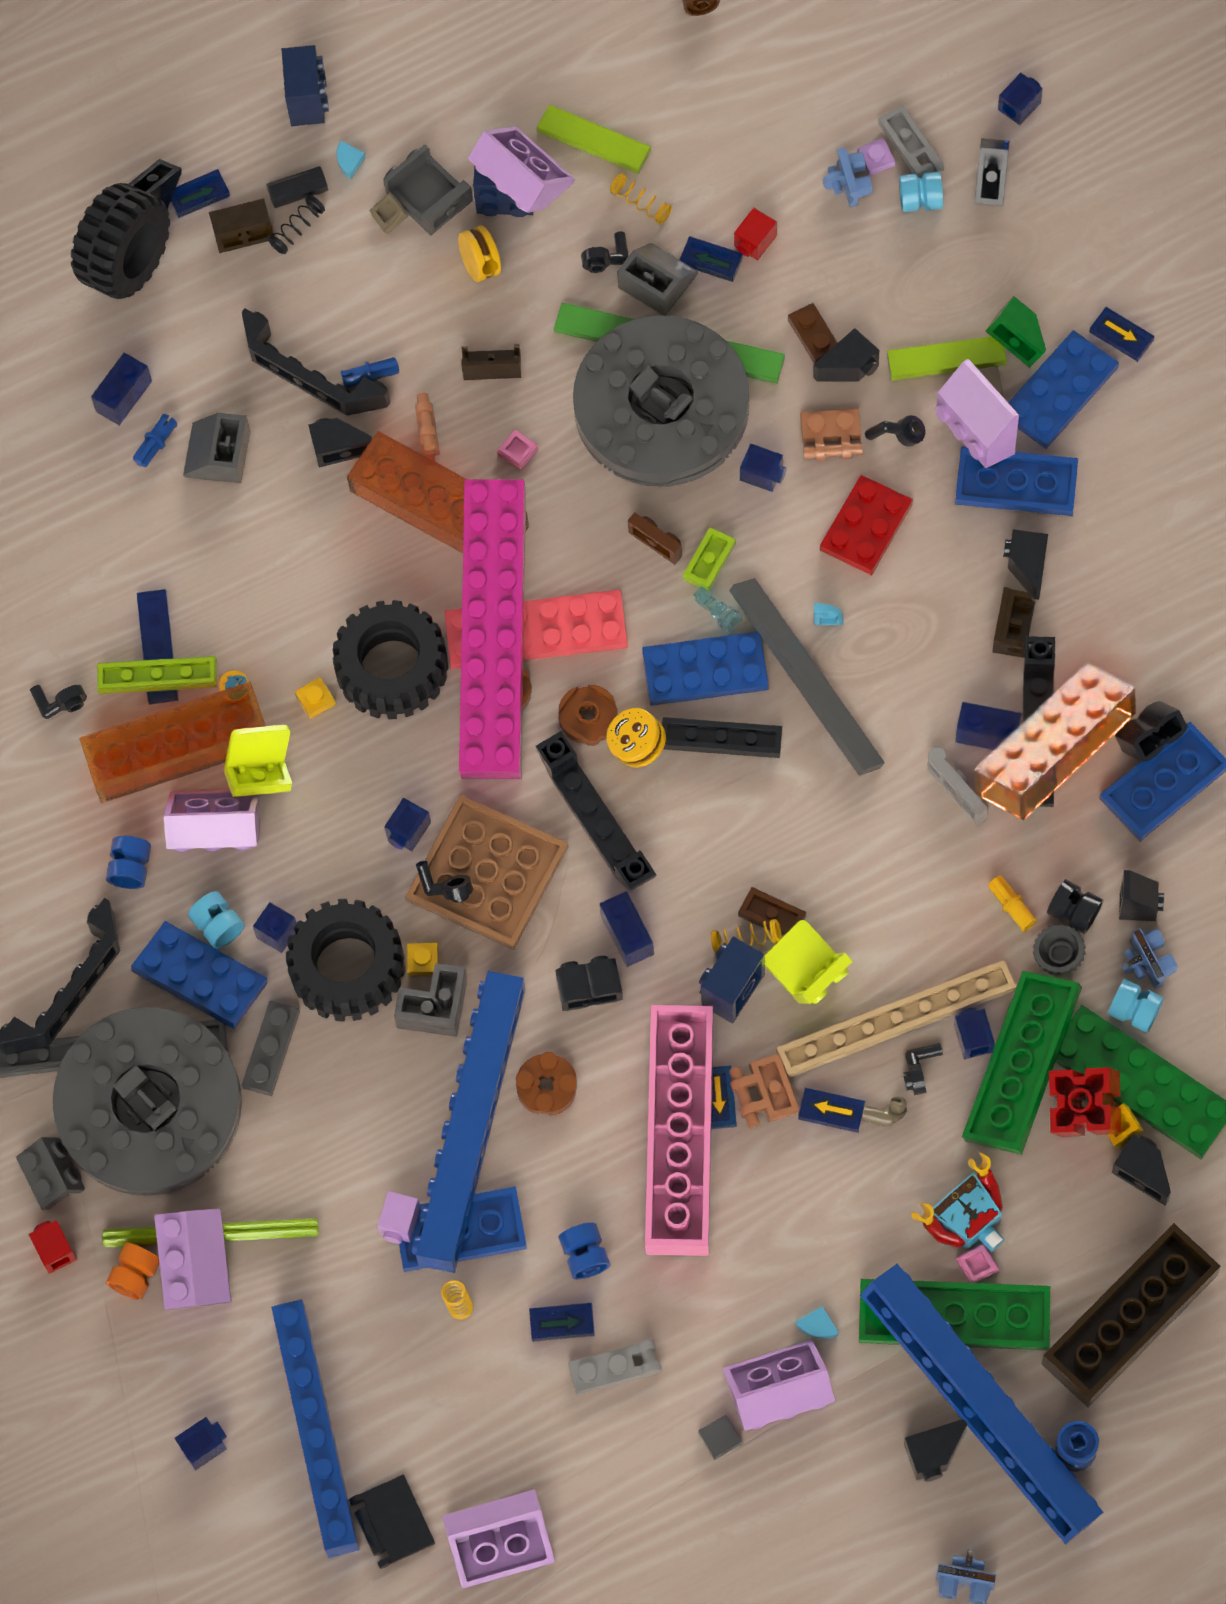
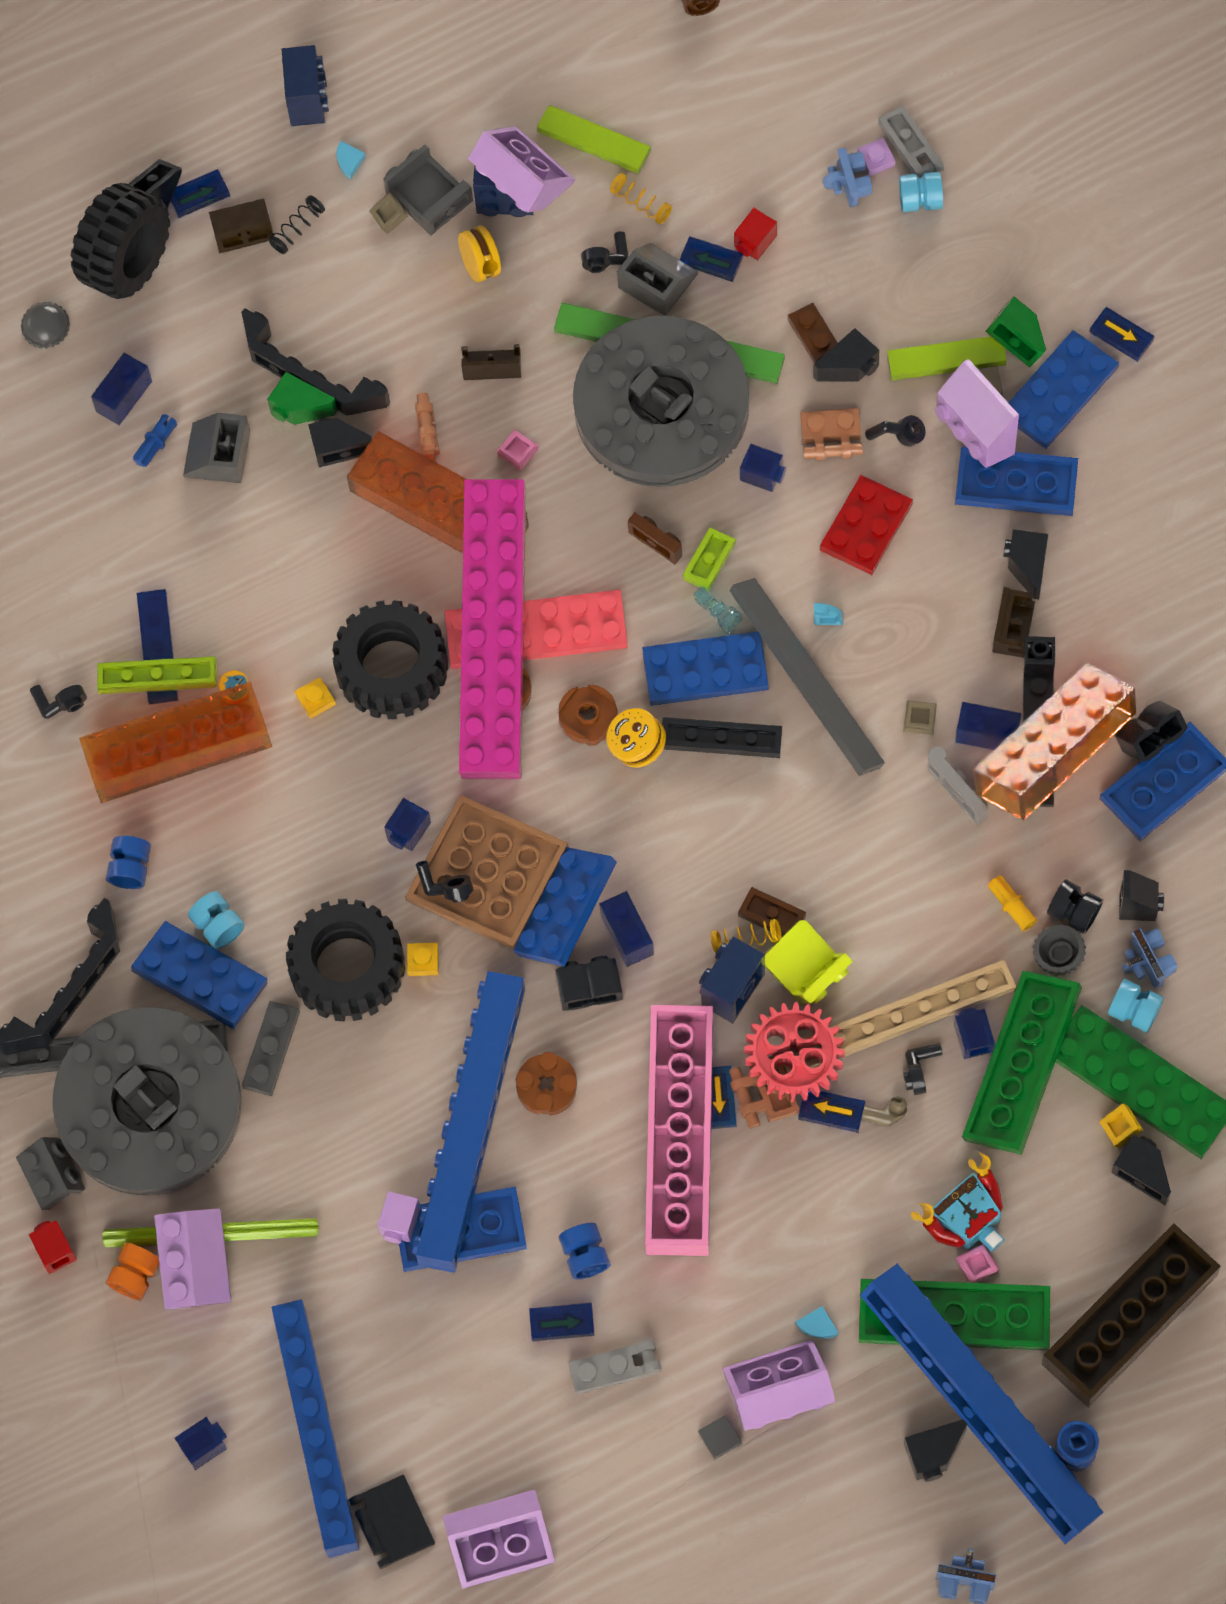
lavender slope [164,790,260,852] -> none
neon yellow bracket [224,725,292,797] -> none
clear blue brick [253,902,297,953] -> none
black axle [266,166,329,208] -> none
blue axle [341,357,399,389] -> none
flat silver brick [394,963,468,1037] -> none
yellow piece [441,1280,473,1320] -> none
black slope [535,731,657,891] -> none
slope [975,138,1010,206] -> none
clear blue brick [998,72,1043,125] -> none
red brick [1049,1067,1122,1137] -> none
none -> dark grey hat [21,302,70,349]
none -> green slope [267,372,337,425]
none -> blue plate [513,847,617,967]
none -> coral gear [744,1002,845,1102]
none -> dark tan tile [904,700,937,735]

